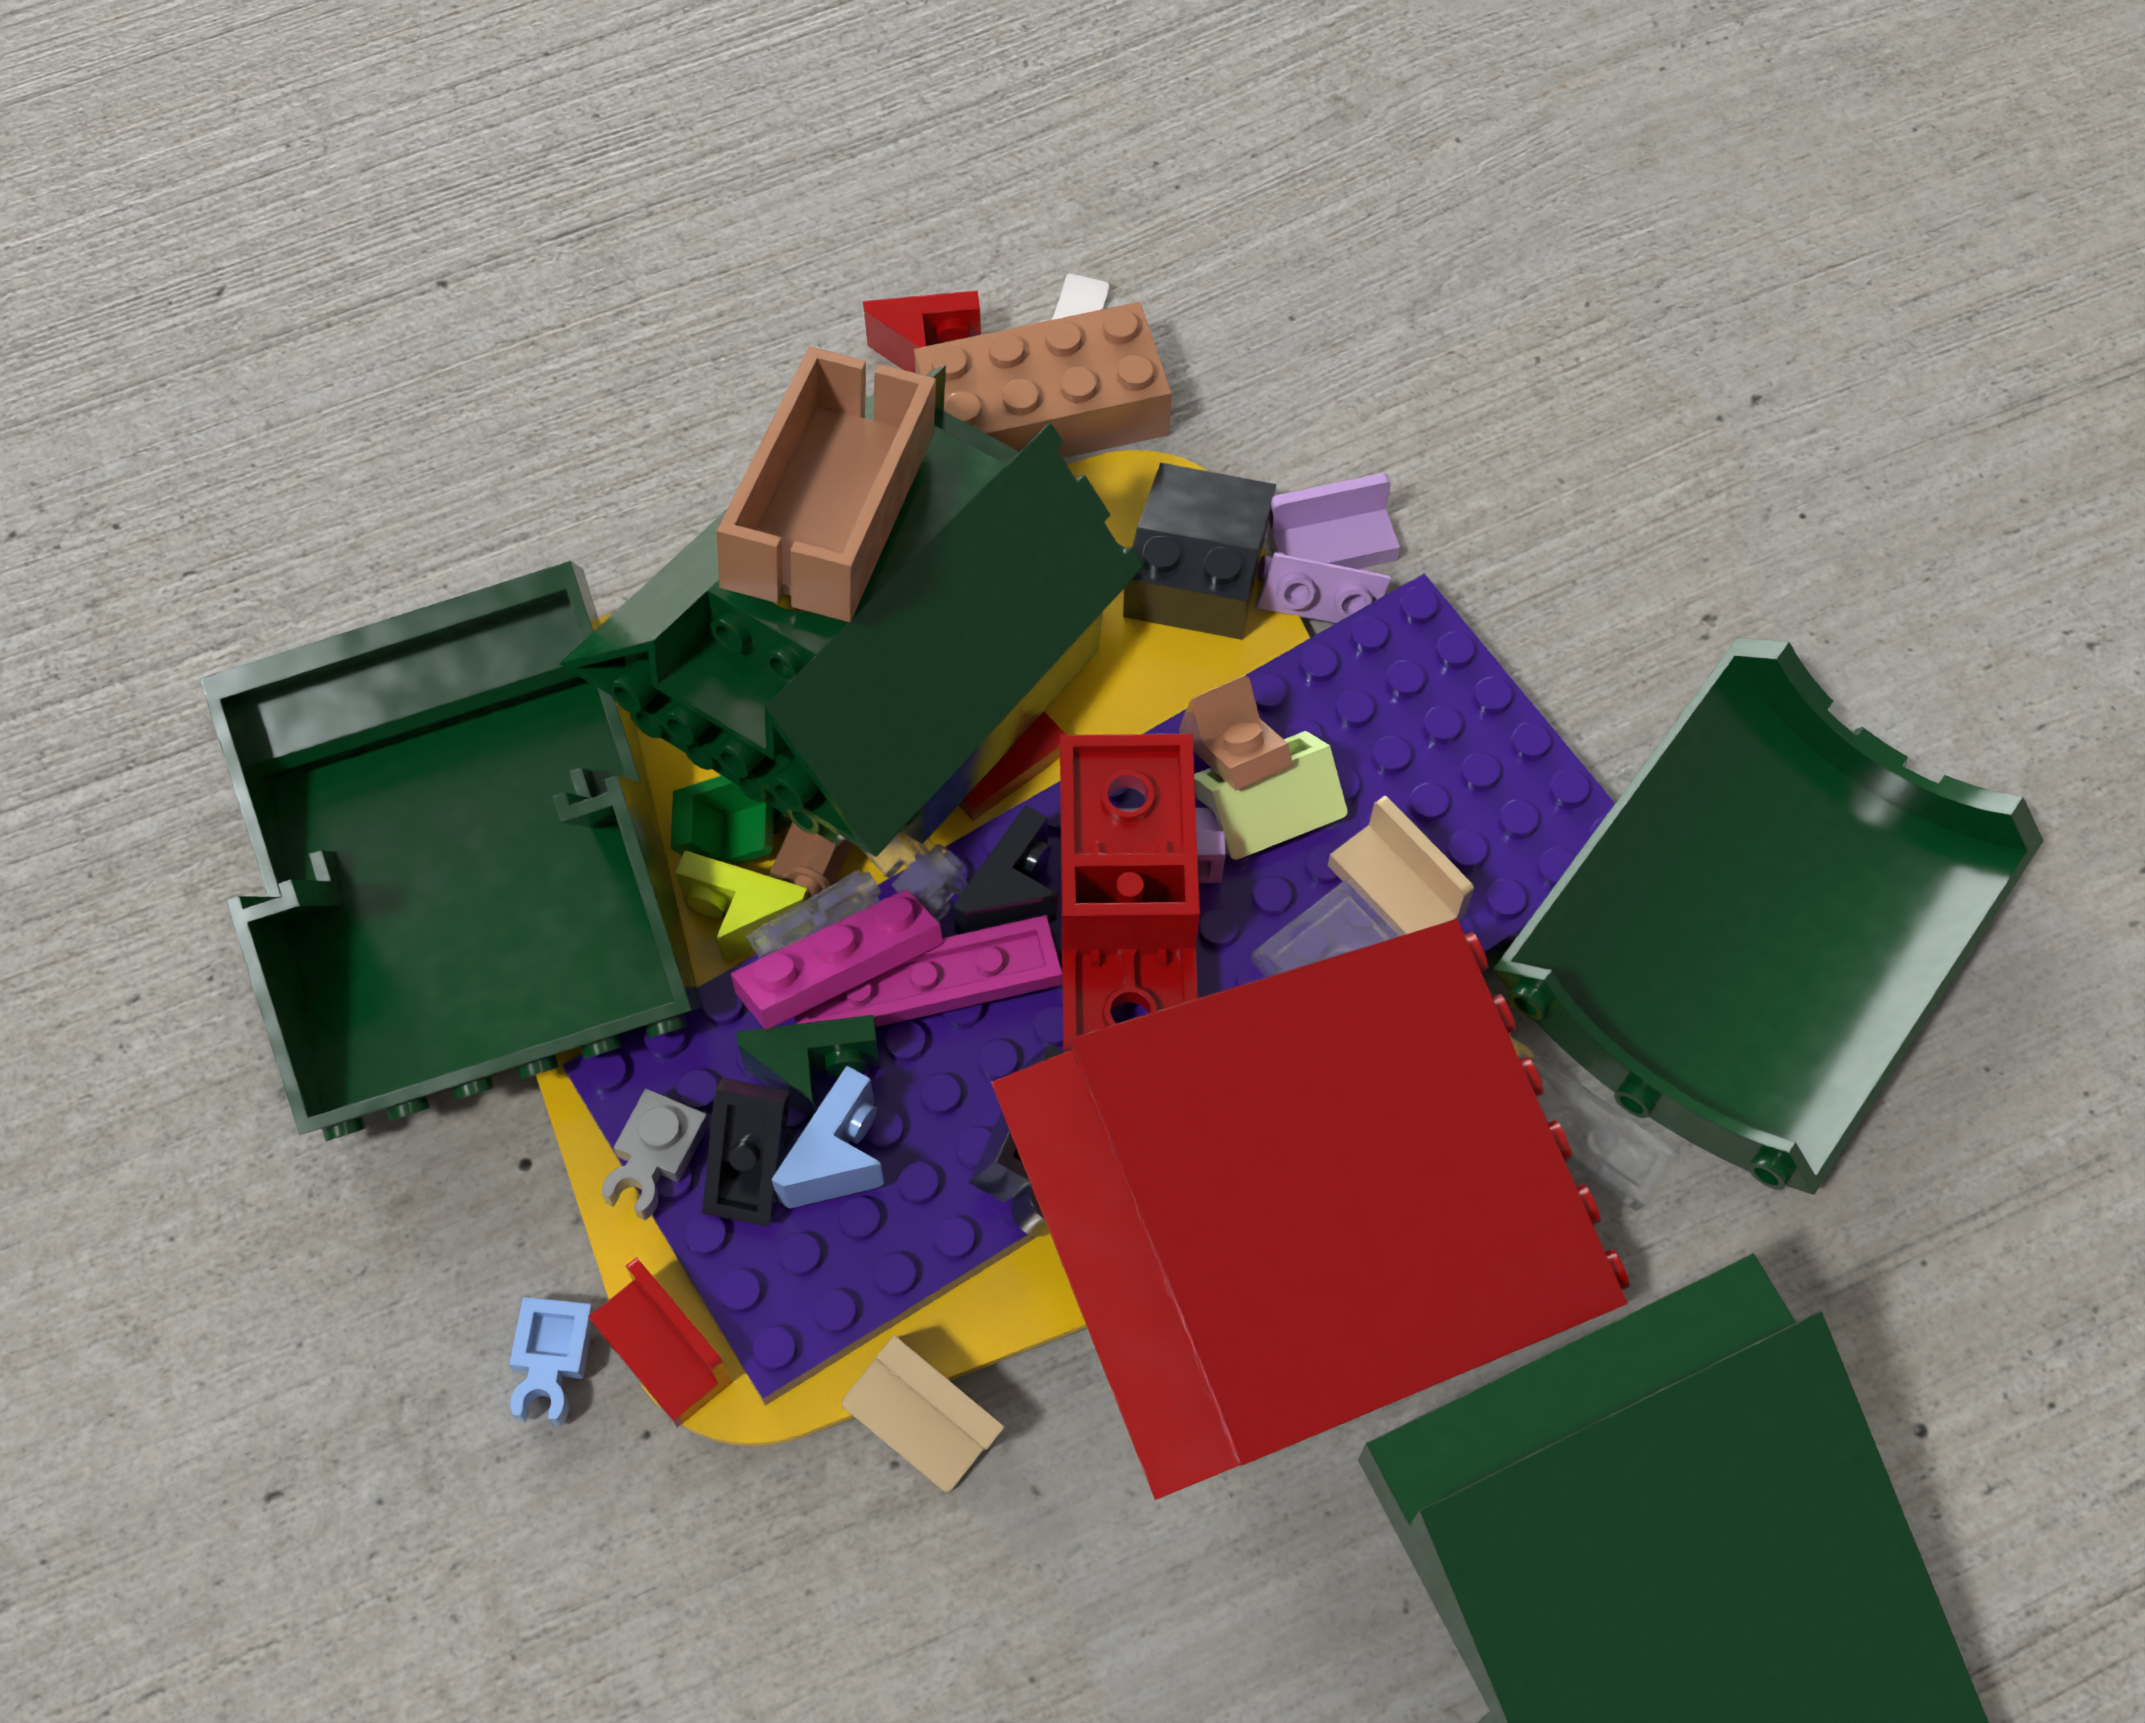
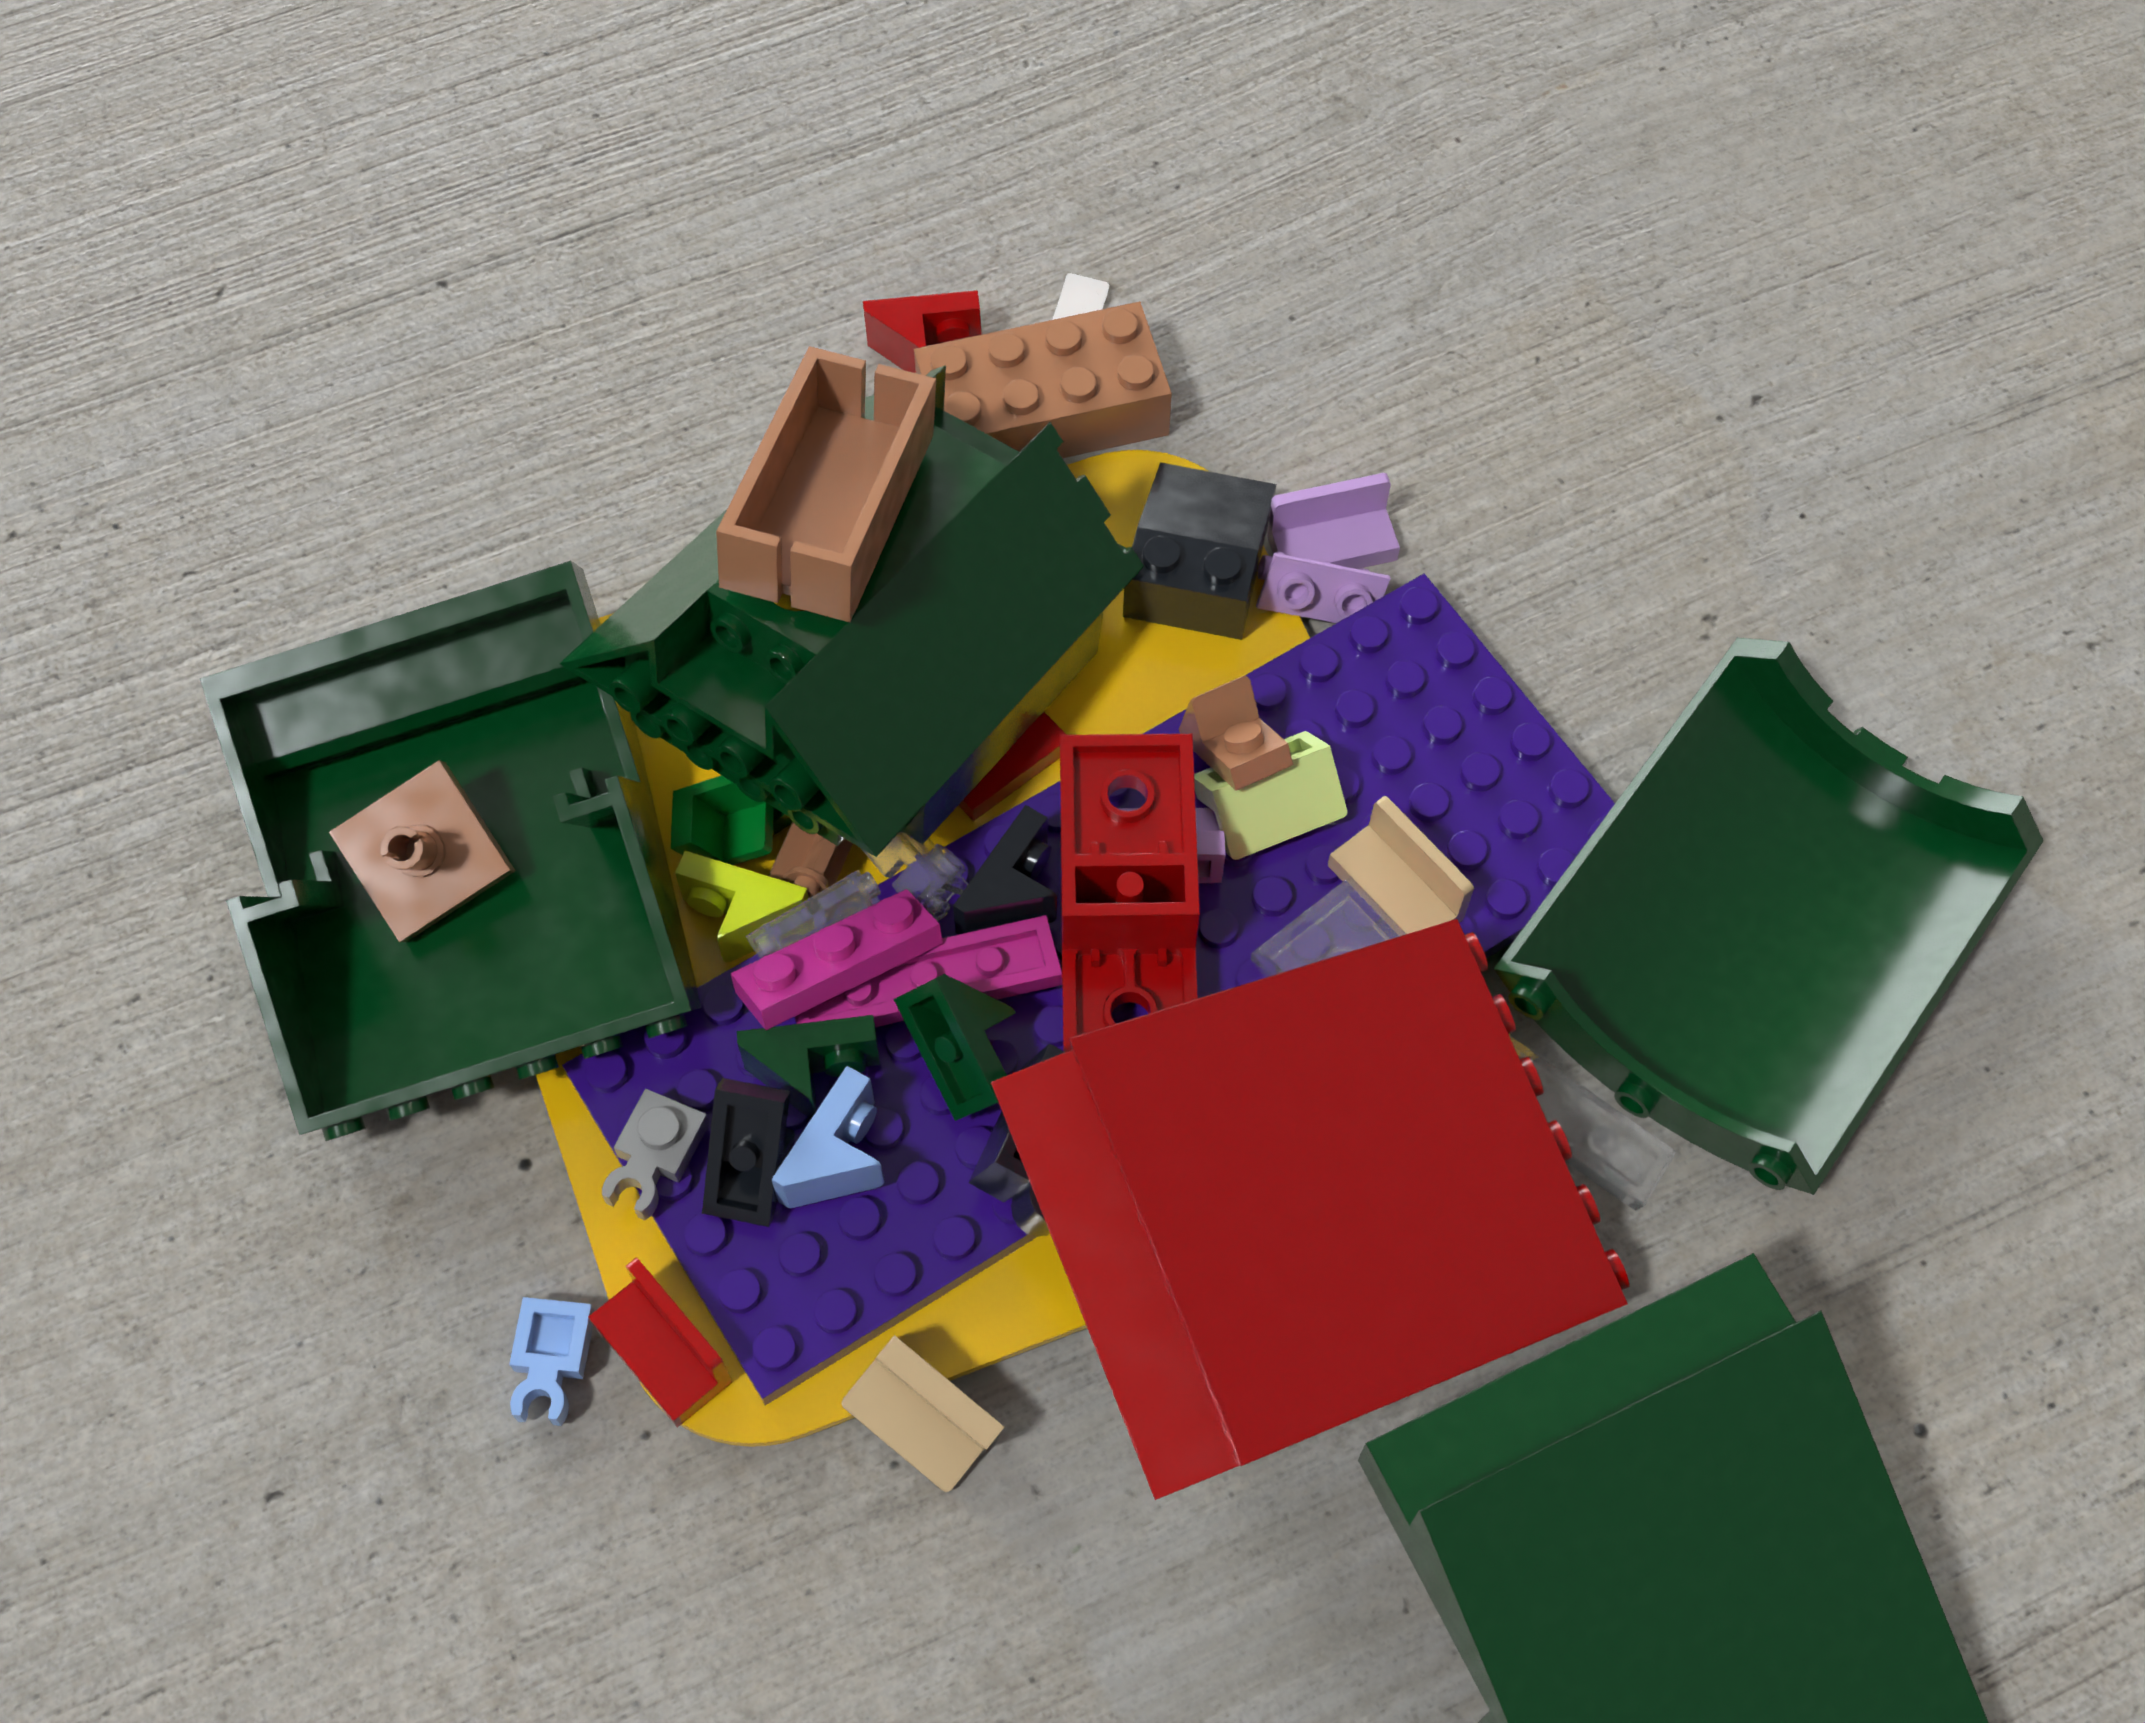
none -> nougat tile [329,760,516,942]
none -> dark green slope [893,974,1016,1121]

